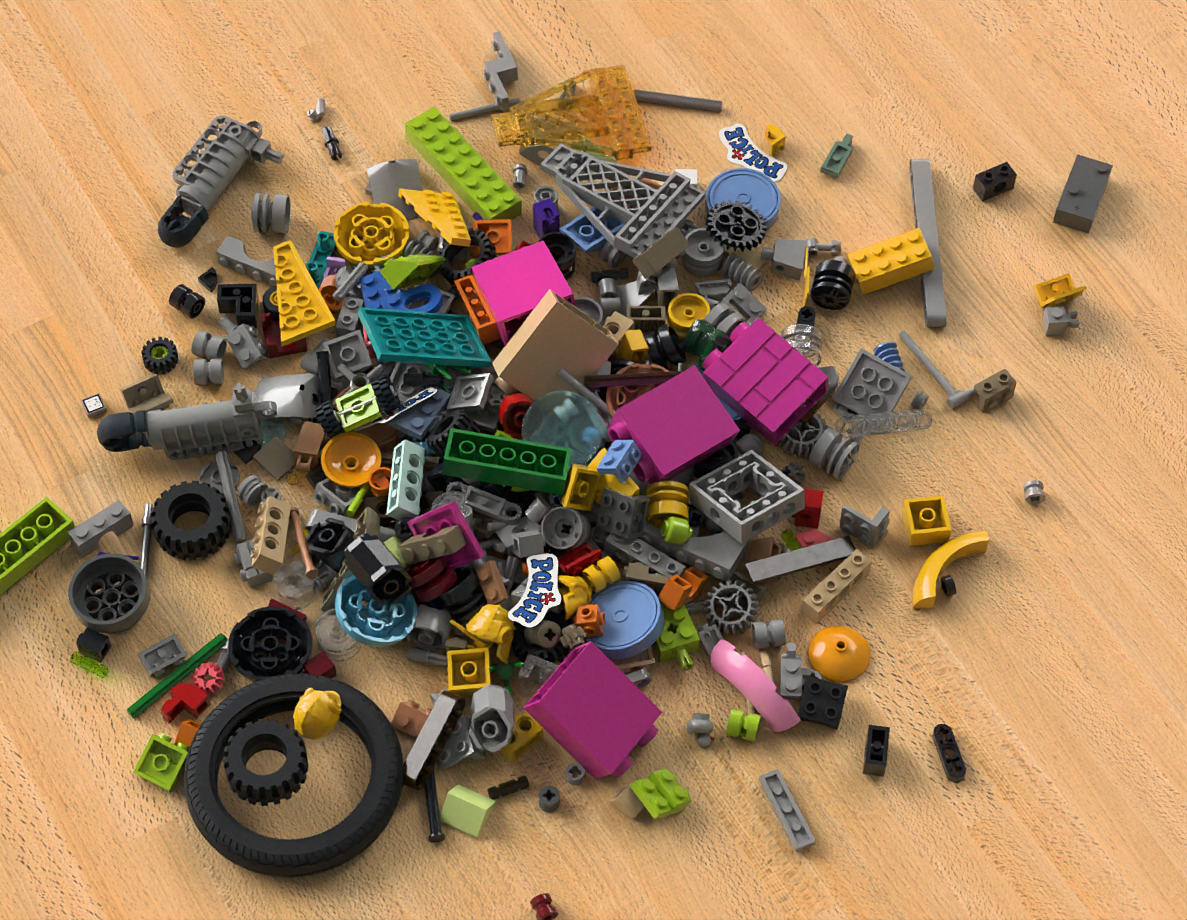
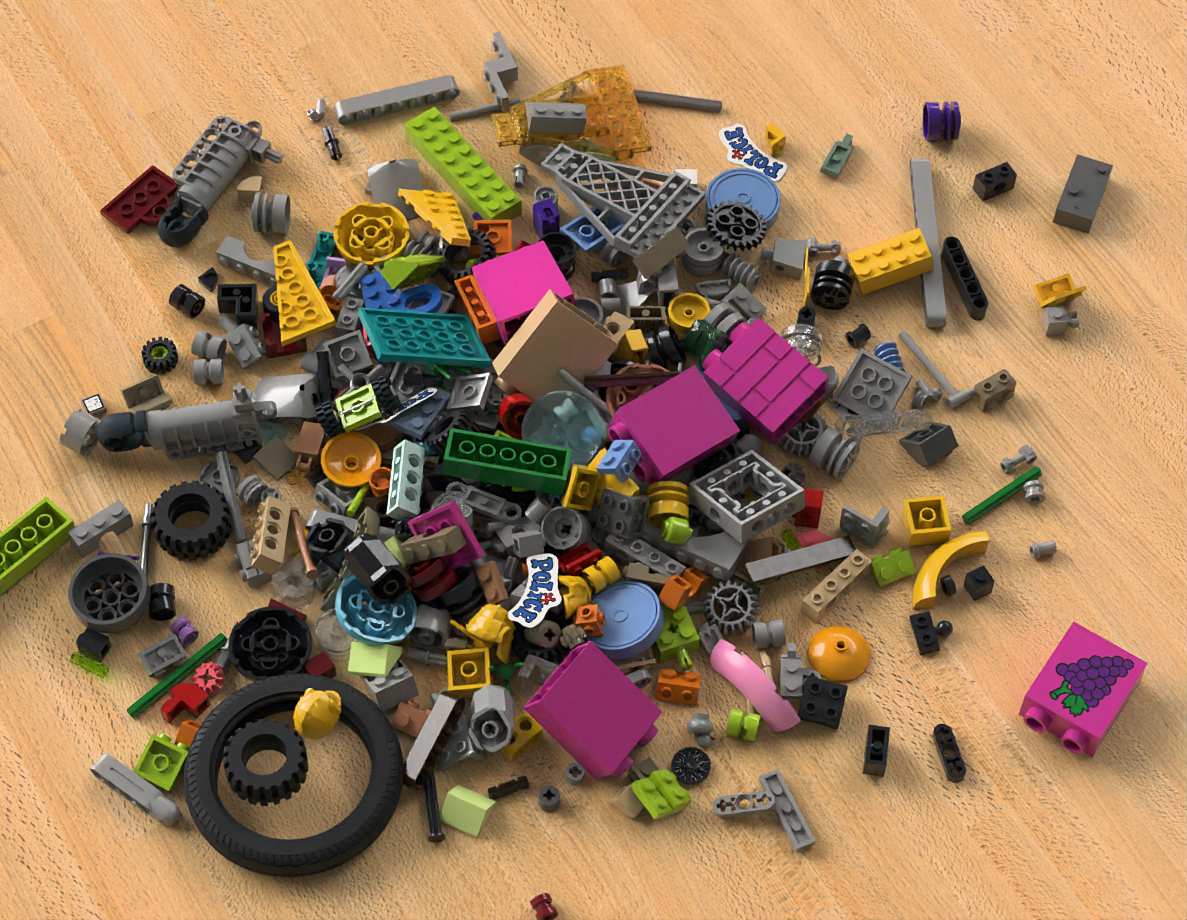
none -> light grey brick [60,409,101,457]
none -> light grey piece [90,753,180,826]
none -> dark red plate [100,165,179,234]
none -> black wheel [149,583,176,621]
none -> medium lavender wheel [170,616,199,646]
none -> tan brick [237,176,264,202]
none -> light grey beam [334,75,460,125]
none -> yellowish green slope [348,642,403,677]
none -> light grey slope [359,658,419,712]
none -> light grey slope [525,102,587,134]
none -> dark tan bracket [628,757,660,783]
none -> orange bracket [656,669,702,705]
none -> black wheel [671,747,711,784]
none -> light grey beam [713,791,776,818]
none -> black bush [845,323,871,348]
none -> lime bracket [871,547,916,587]
none -> dark grey slope [899,421,958,466]
none -> black plate [909,611,953,655]
none -> light grey arm [916,379,943,401]
none -> dark purple wheel [923,101,961,141]
none -> black beam [941,236,988,320]
none -> green axle [962,466,1042,525]
none -> black brick [963,565,995,601]
none -> light grey bar [1000,445,1037,473]
none -> dark pink brick [1019,621,1148,757]
none -> light grey pin [1029,540,1057,558]

